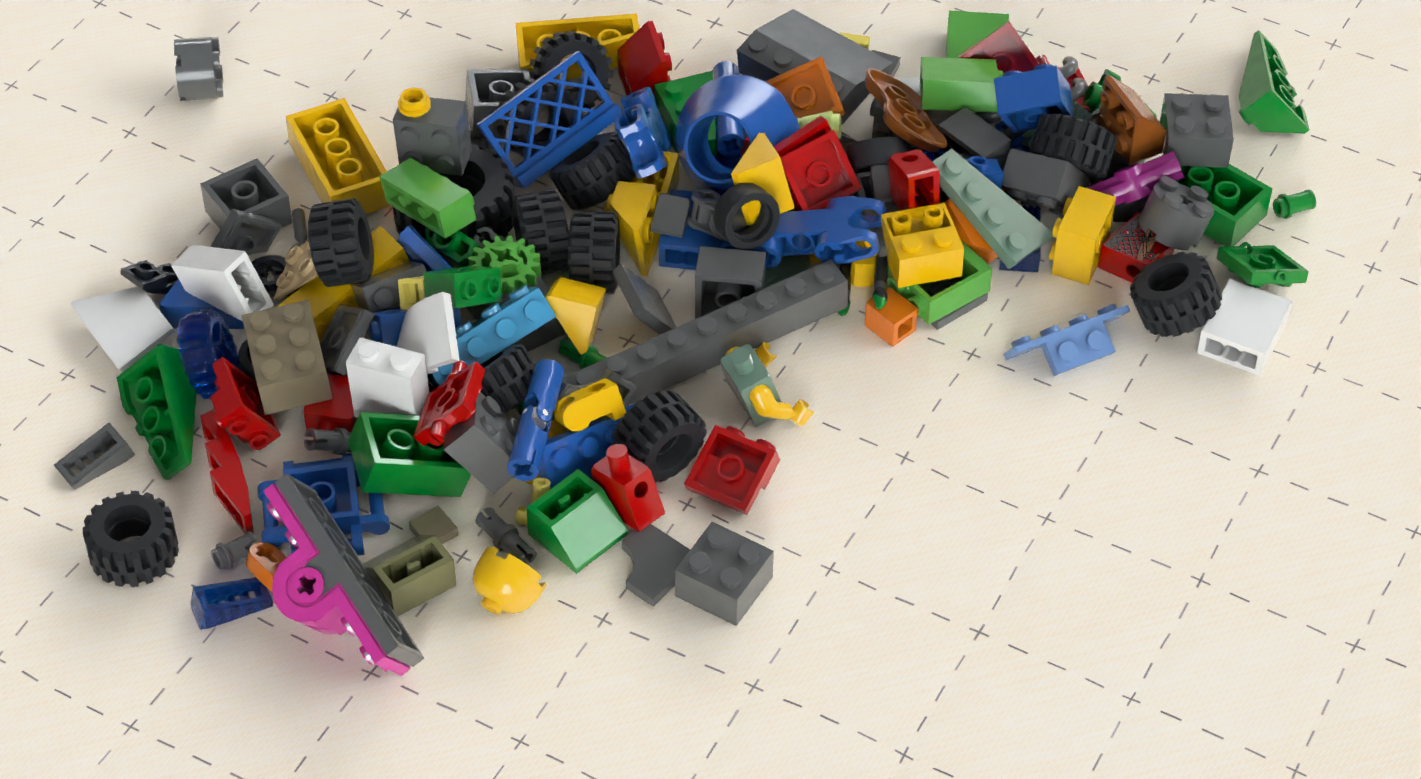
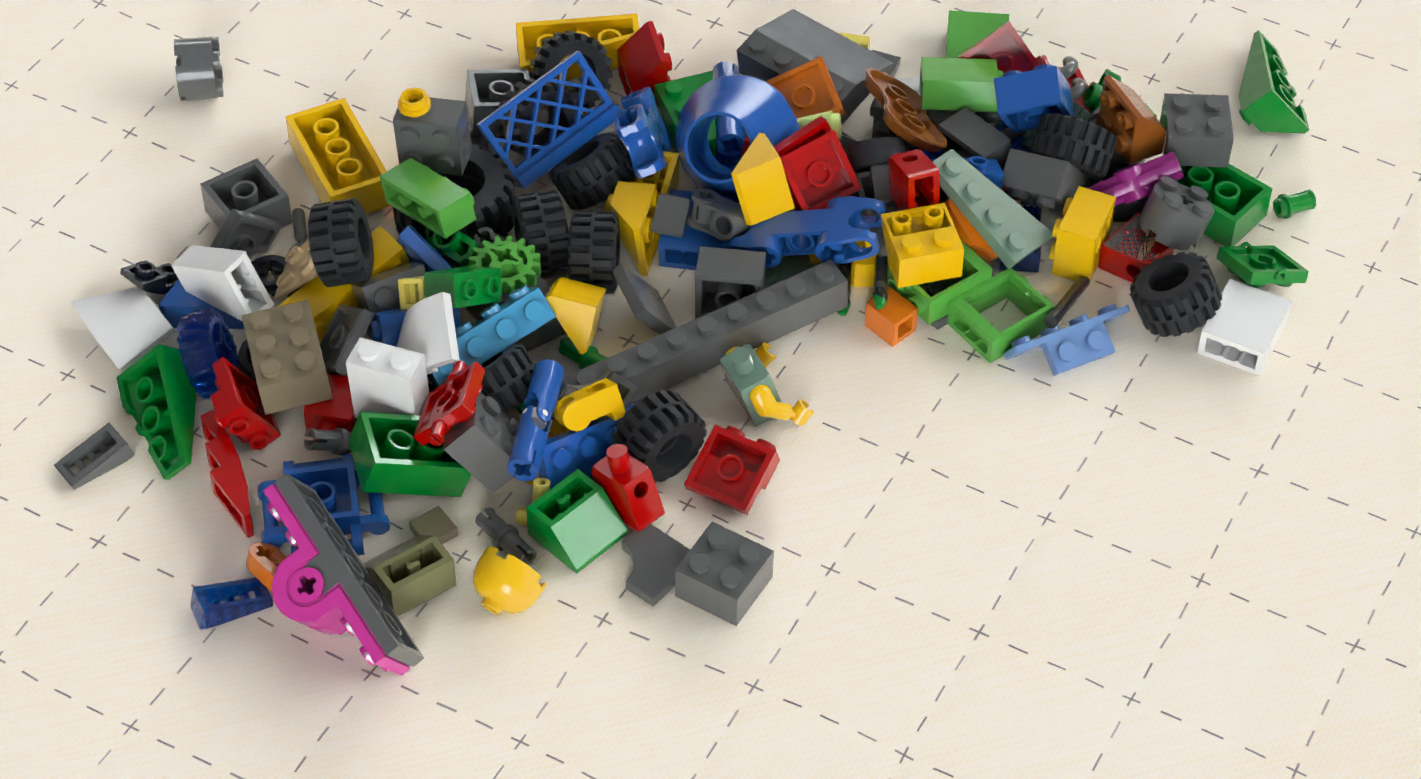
black tyre [83,491,179,587] -> none
dark grey pin [211,531,257,569] -> none
black tyre [713,183,780,250] -> none
none -> bright green window [947,268,1054,363]
none -> black bar [1045,276,1090,328]

